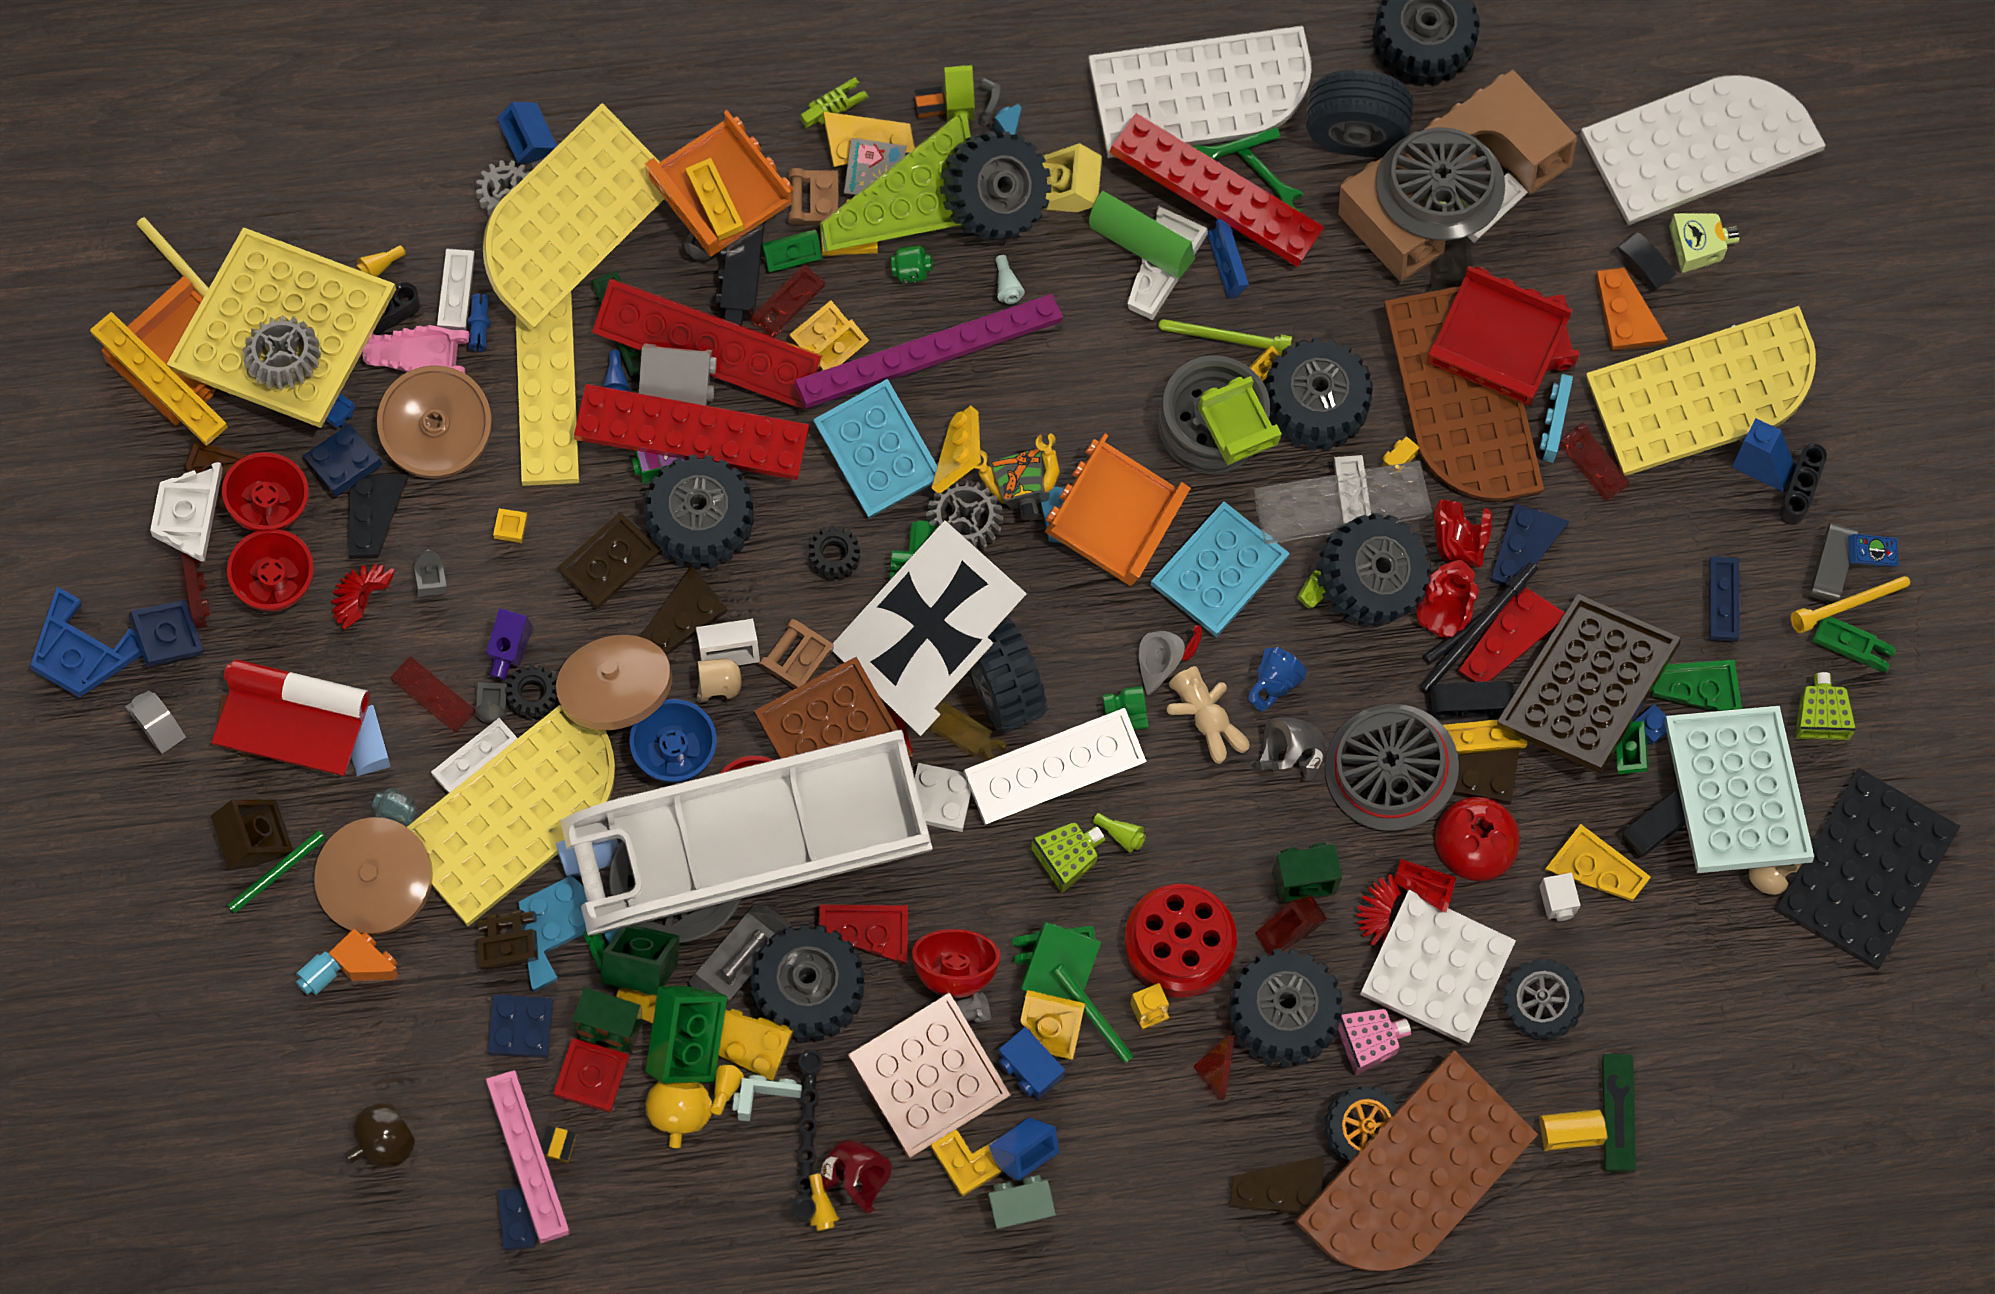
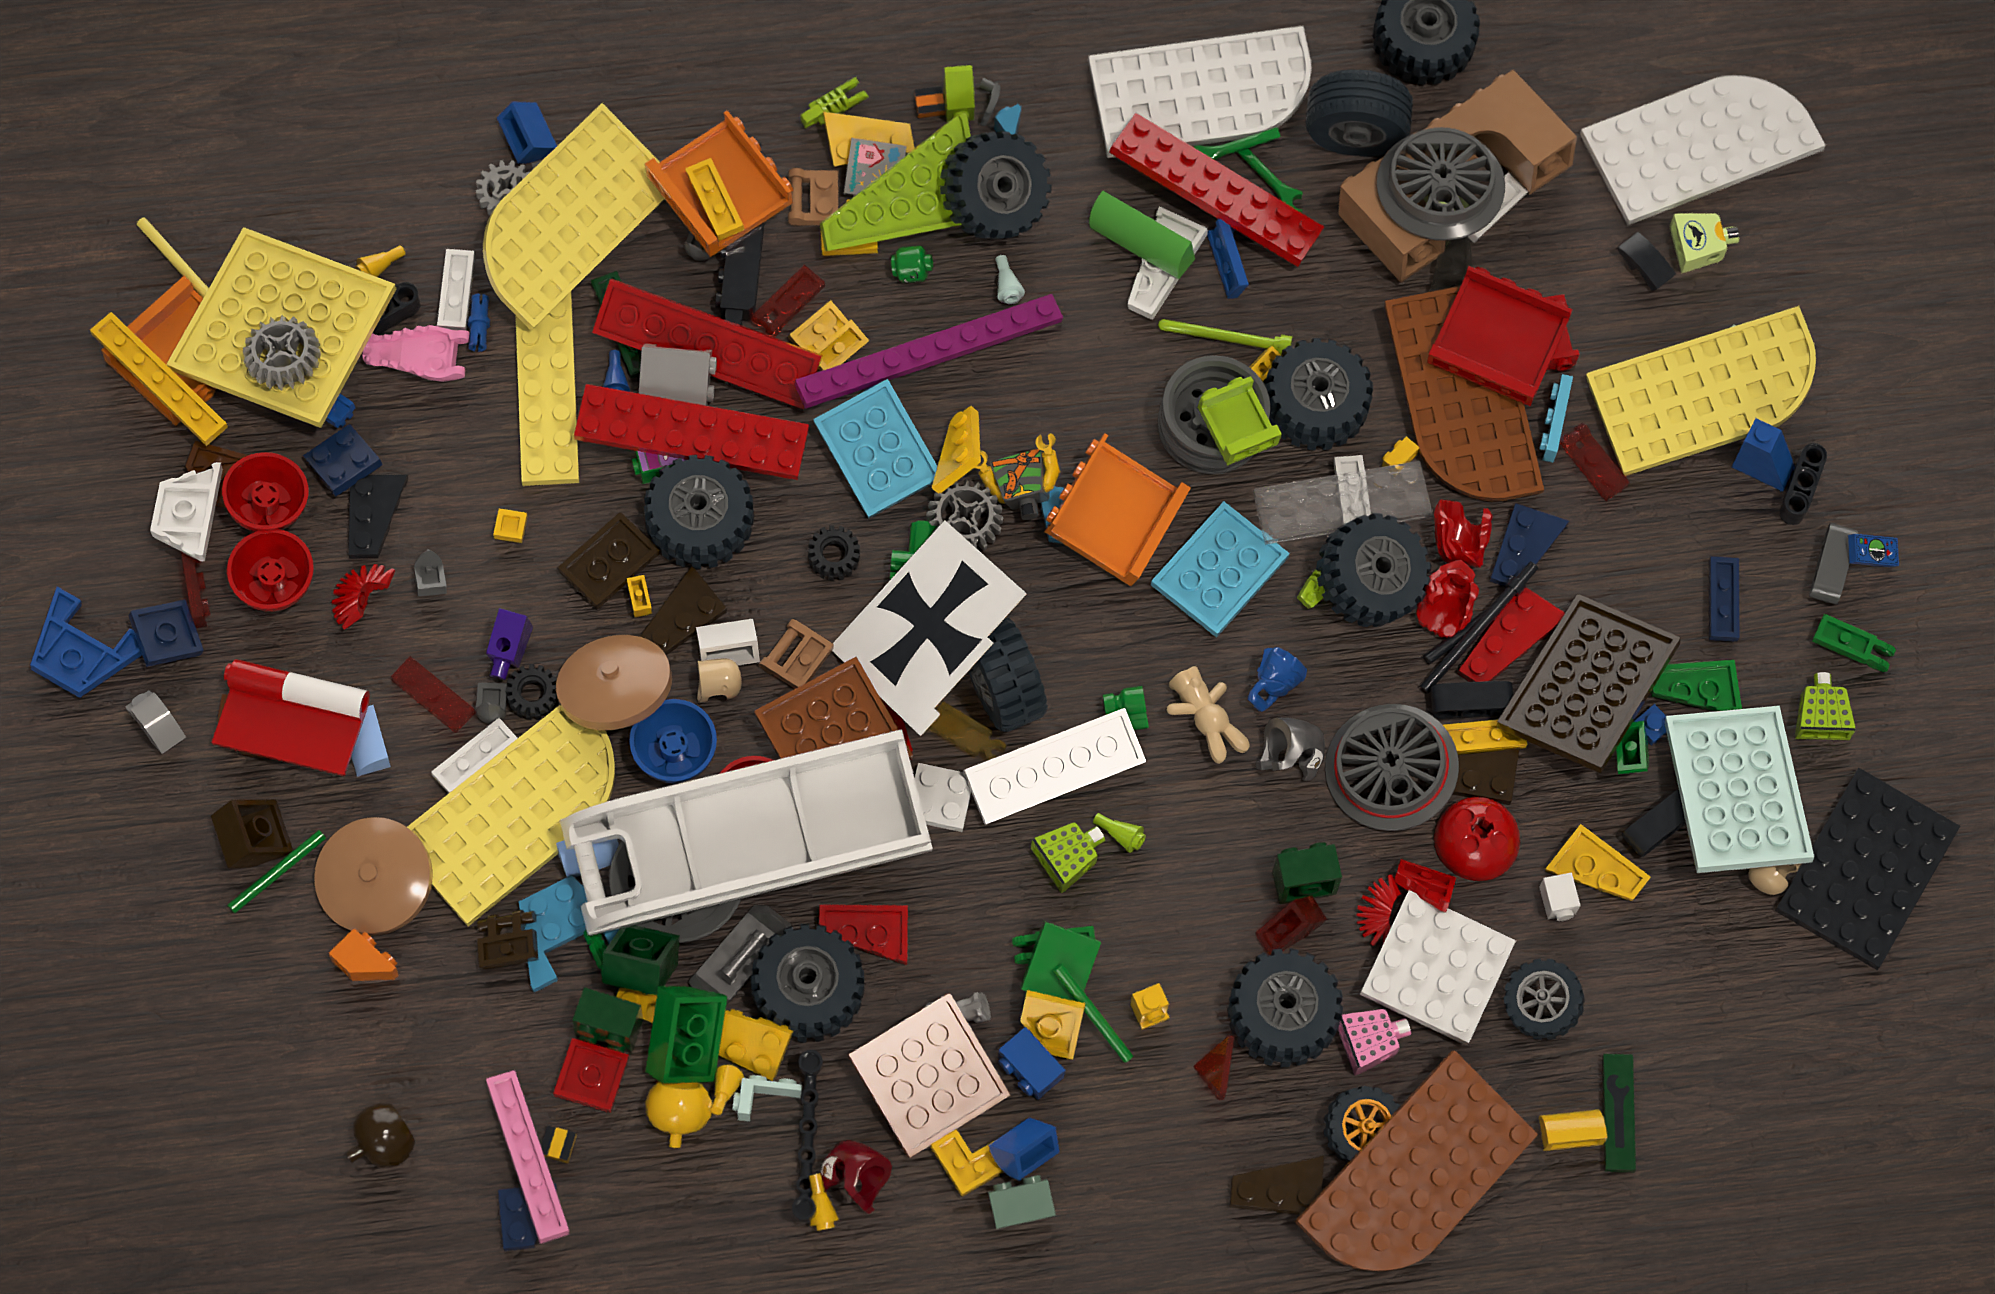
medium azure brick [296,951,341,995] -> none
clear light blue head [371,787,417,827] -> none
medium nougat dish [377,365,492,479] -> none
dark blue plate [488,995,553,1058] -> none
green plate [762,230,823,272] -> none
red piece [912,929,1000,998] -> none
light yellow slope [1042,143,1102,212] -> none
red wheel [1124,884,1237,998] -> none
light grey piece [1139,625,1202,695] -> none
orange wing [1595,268,1668,351] -> none
yellow piece [1791,576,1910,633] -> none
none -> yellow piece [627,575,652,617]

